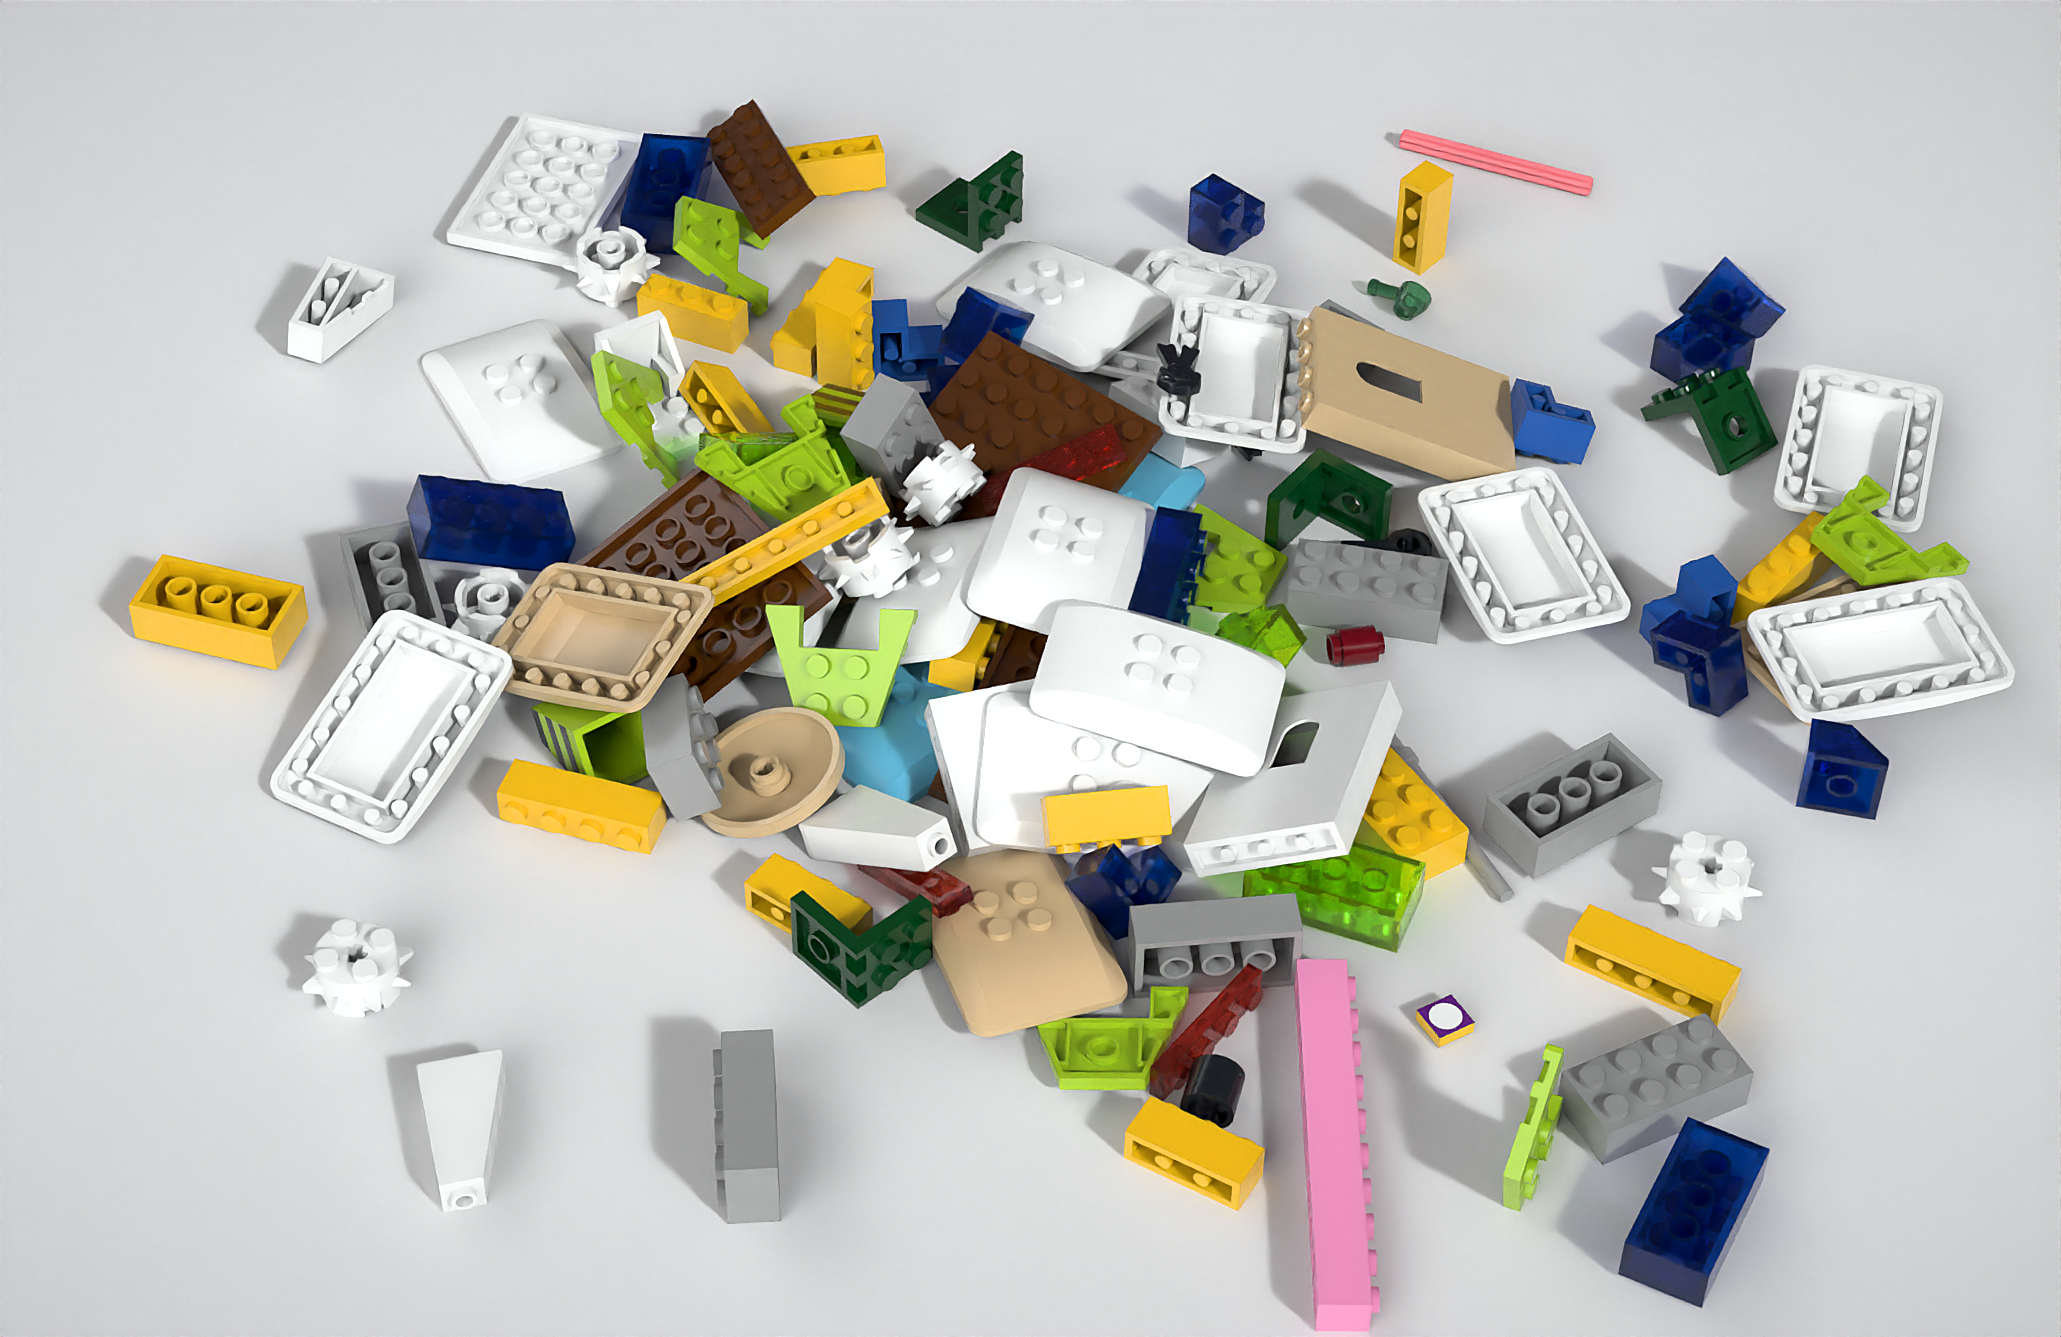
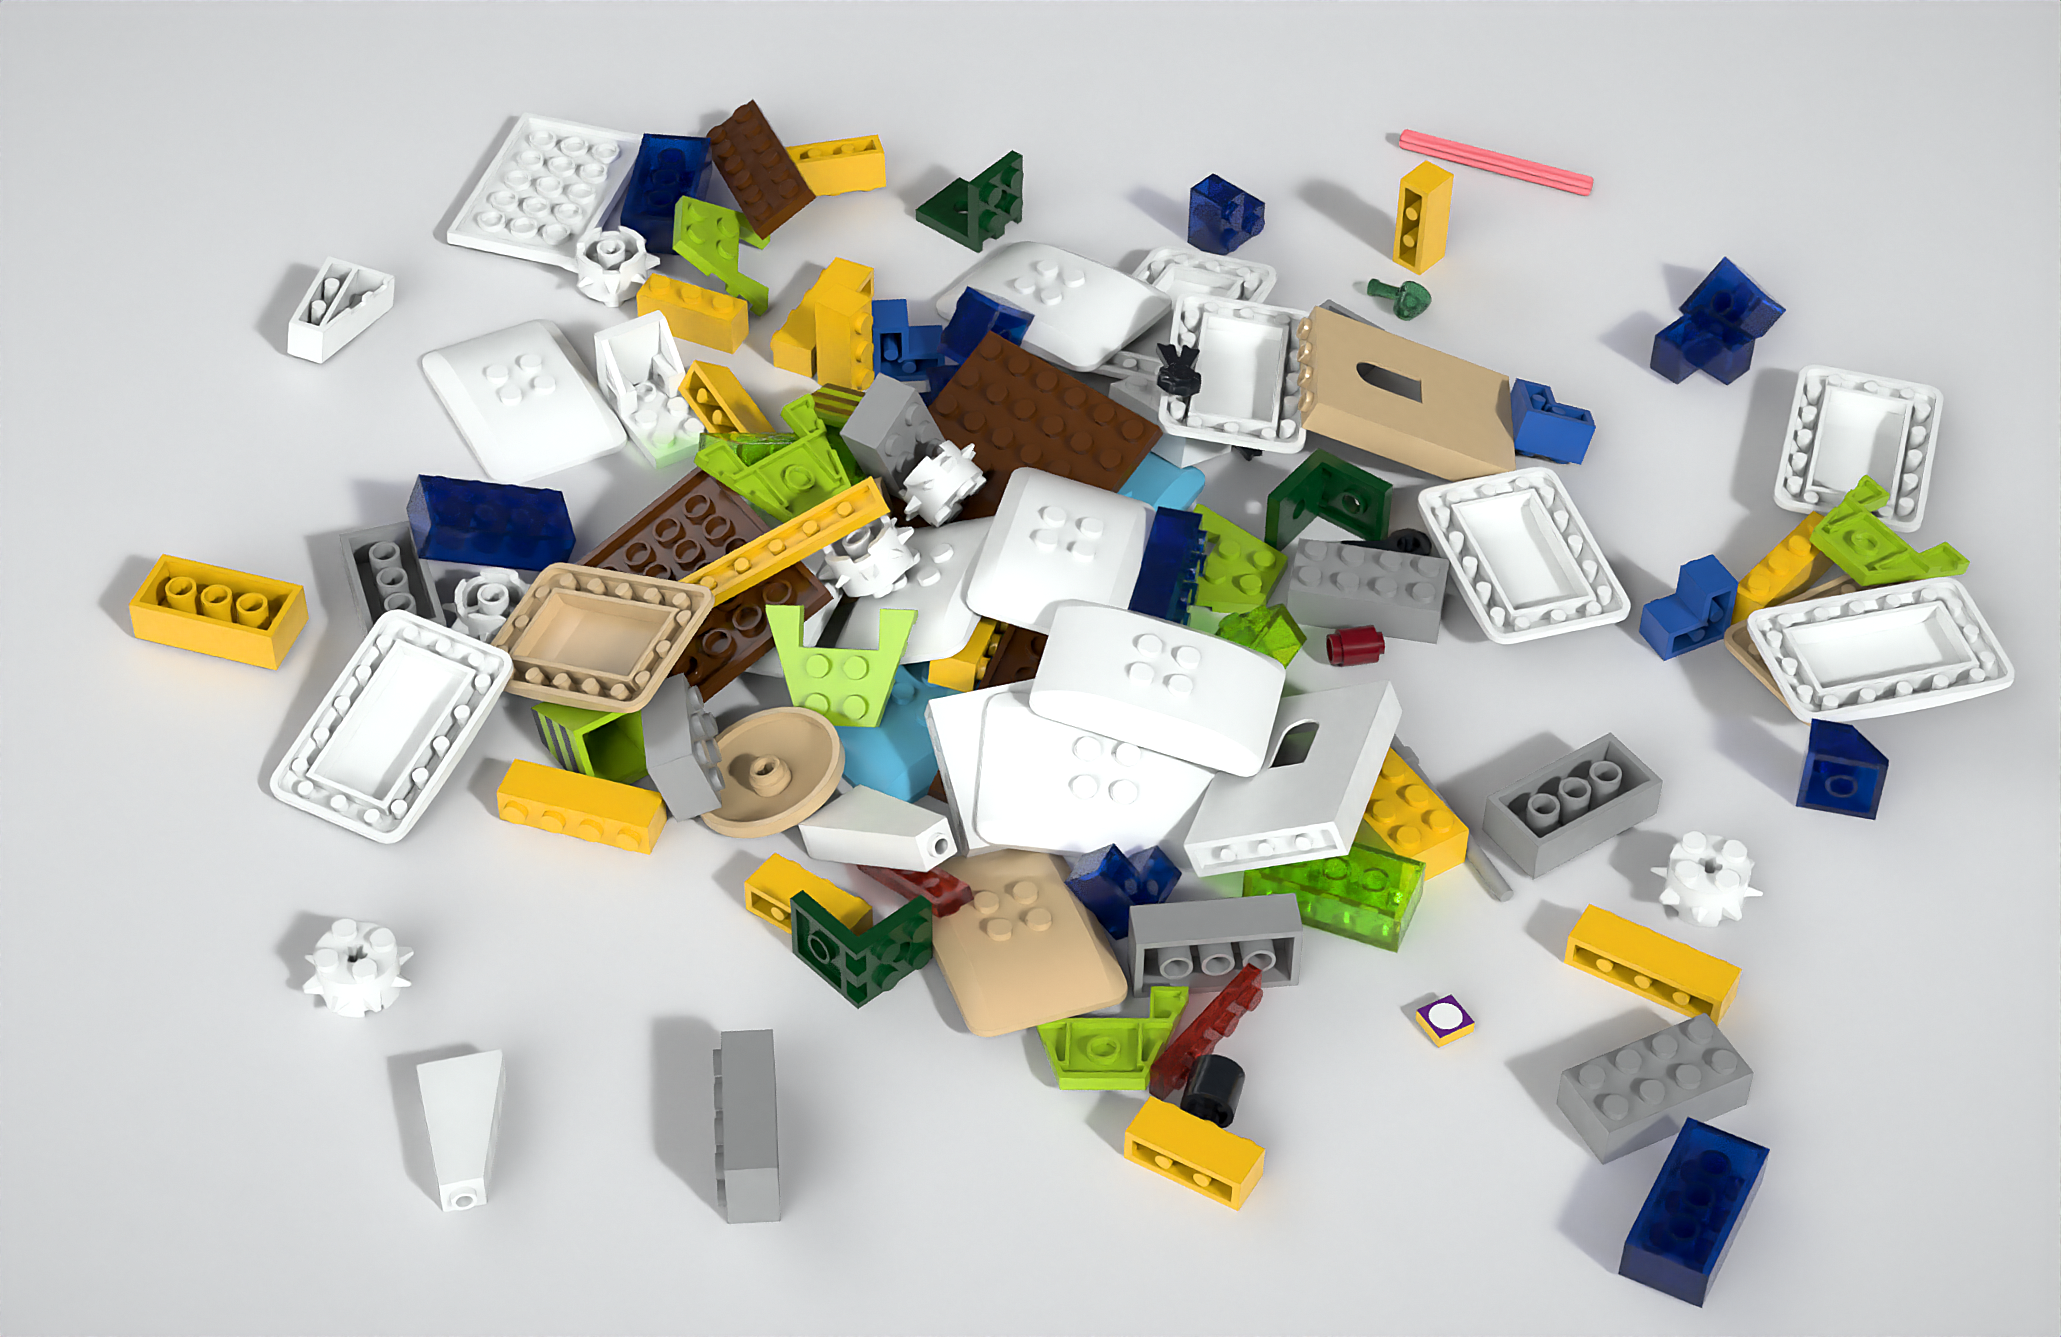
lime wing [590,350,680,489] -> none
clear red plate [978,423,1128,517] -> none
yellow brick [1040,785,1172,854] -> none
bright pink brick [1294,959,1380,1331] -> none
lime wing [1503,1043,1564,1212] -> none
dark green bracket [1640,365,1779,476] -> none
clear blue brick [1650,609,1749,717] -> none

